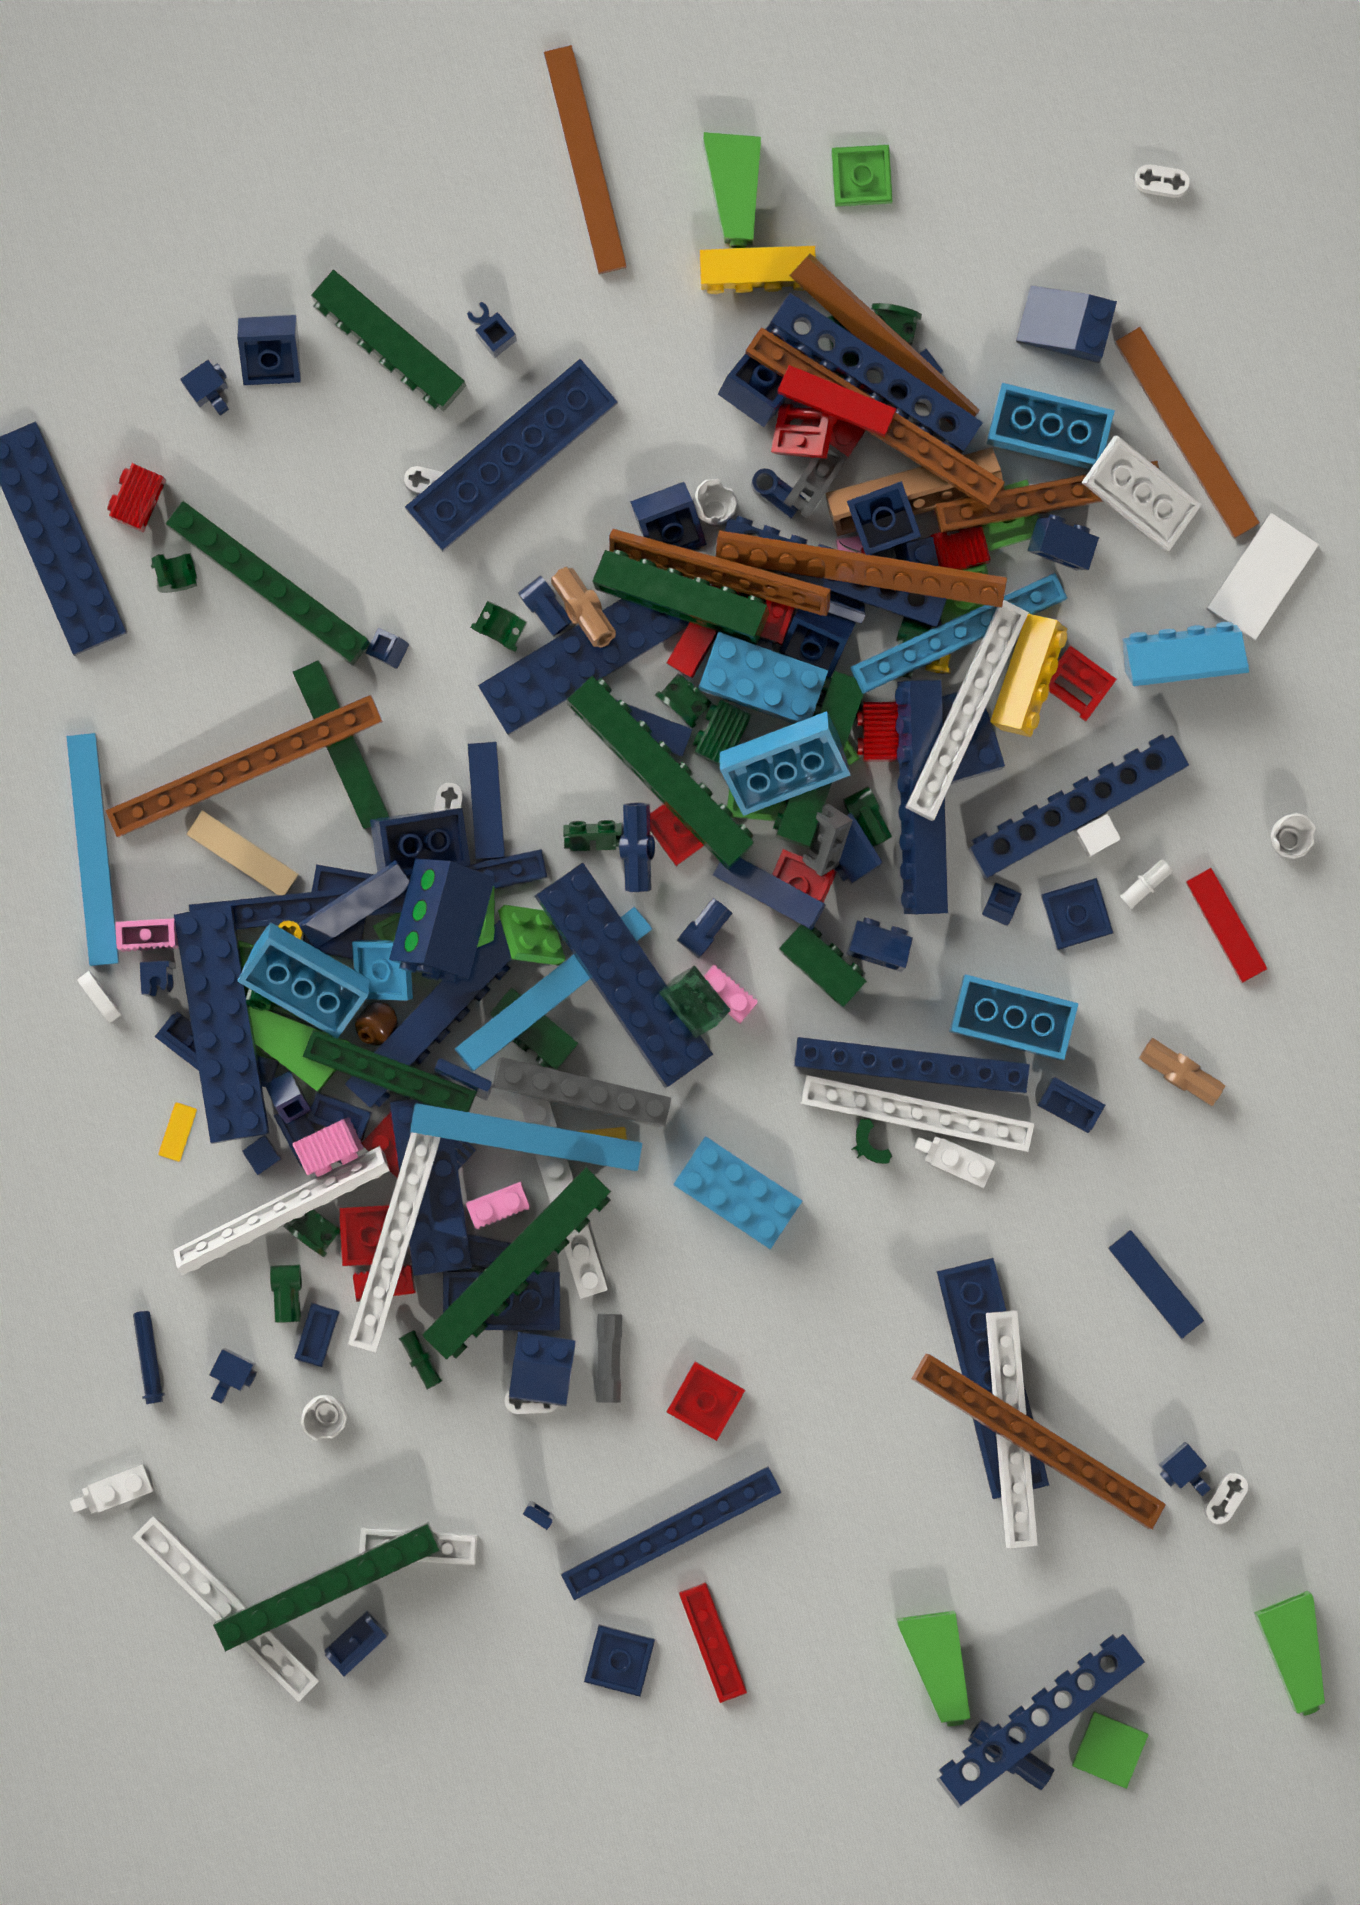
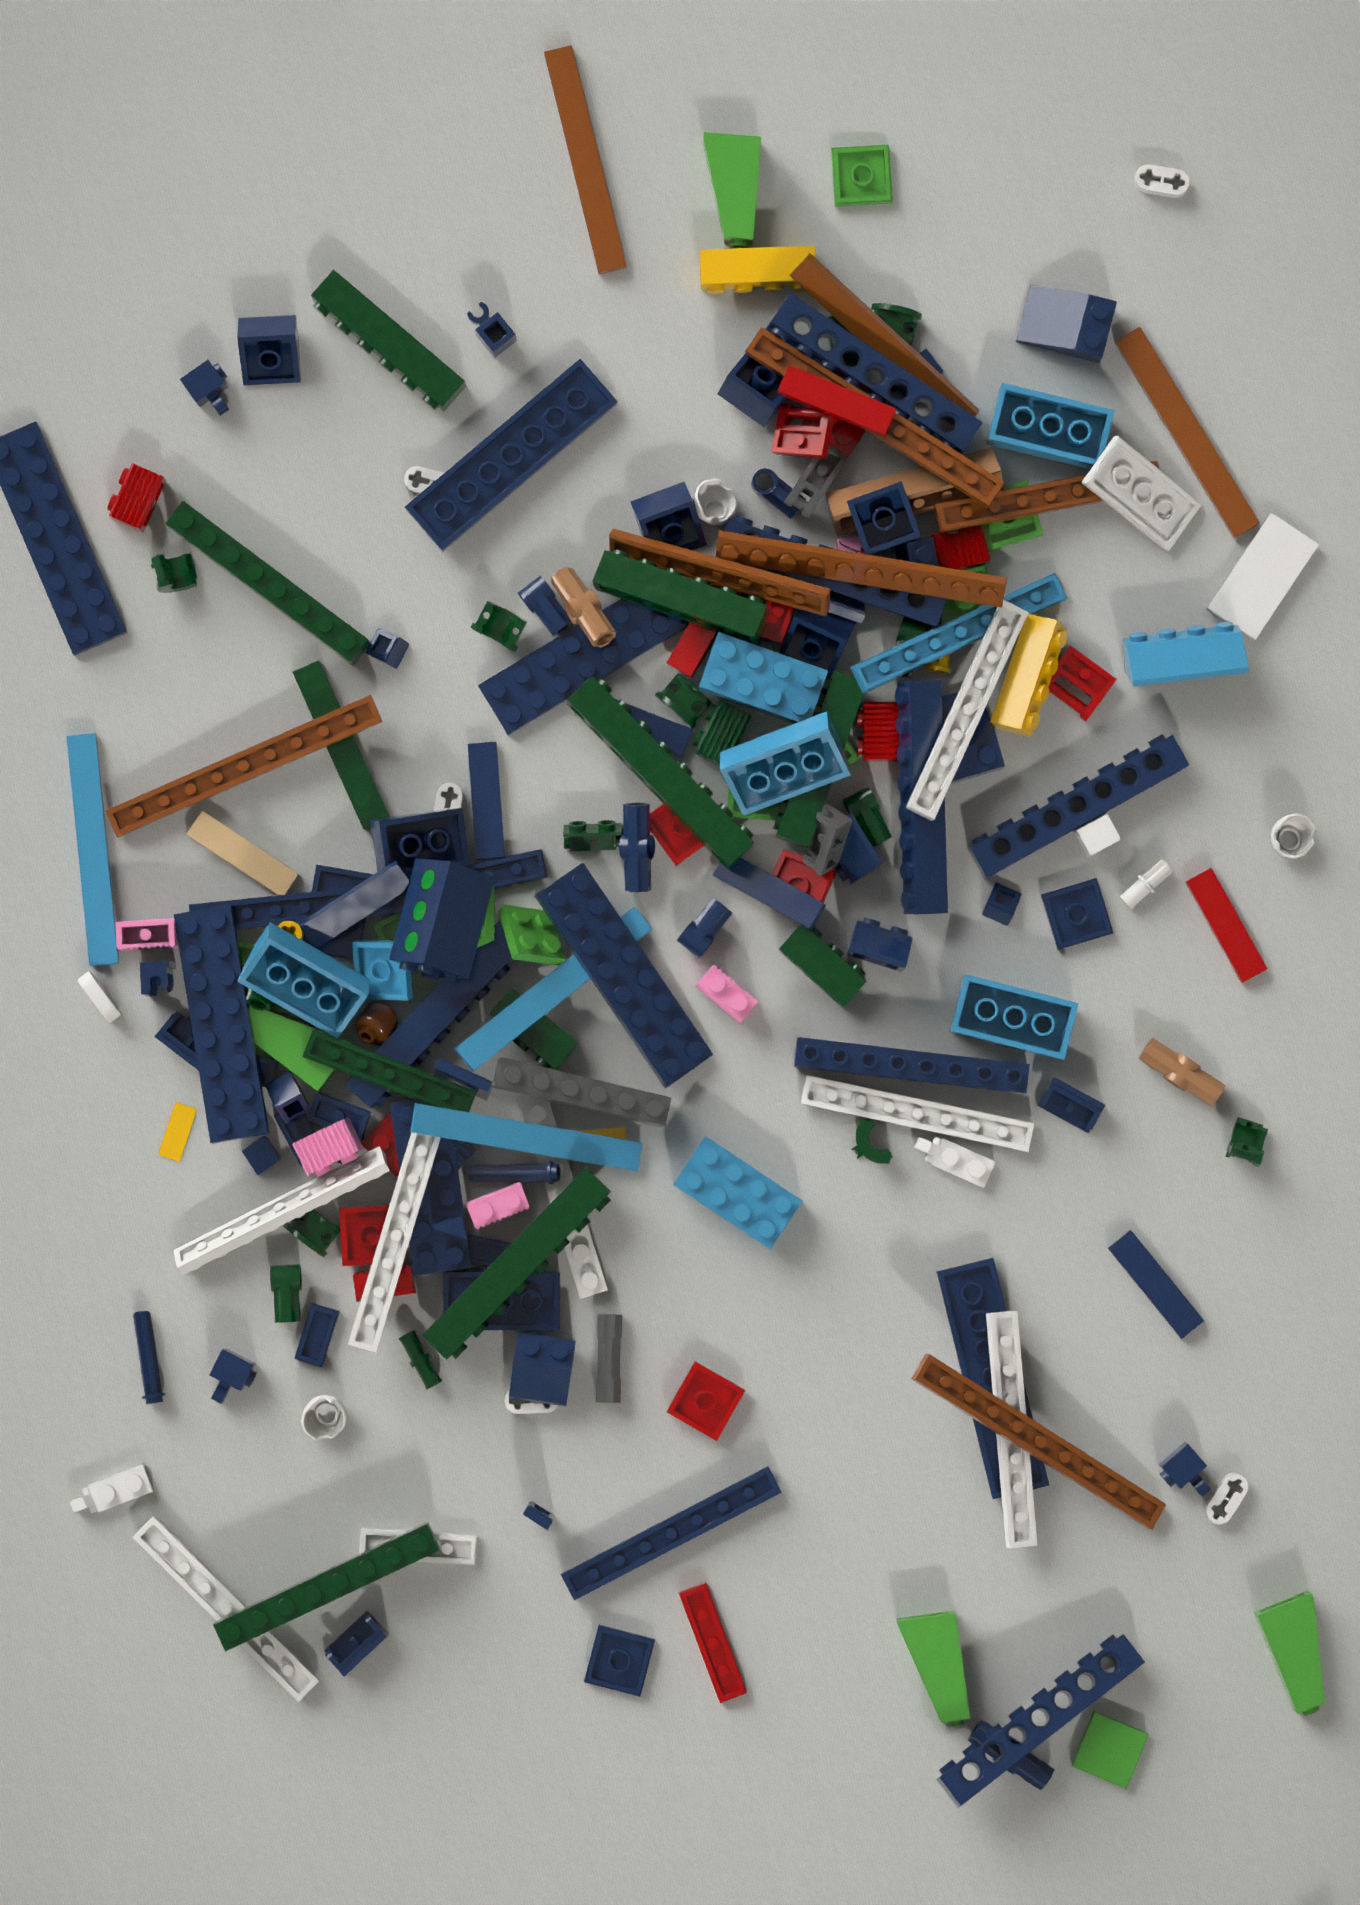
clear green brick [659,966,731,1038] -> none
dark blue brick [1027,515,1099,571] -> none
none -> dark blue axle [468,1161,561,1185]
none -> dark green piece [1225,1117,1268,1167]

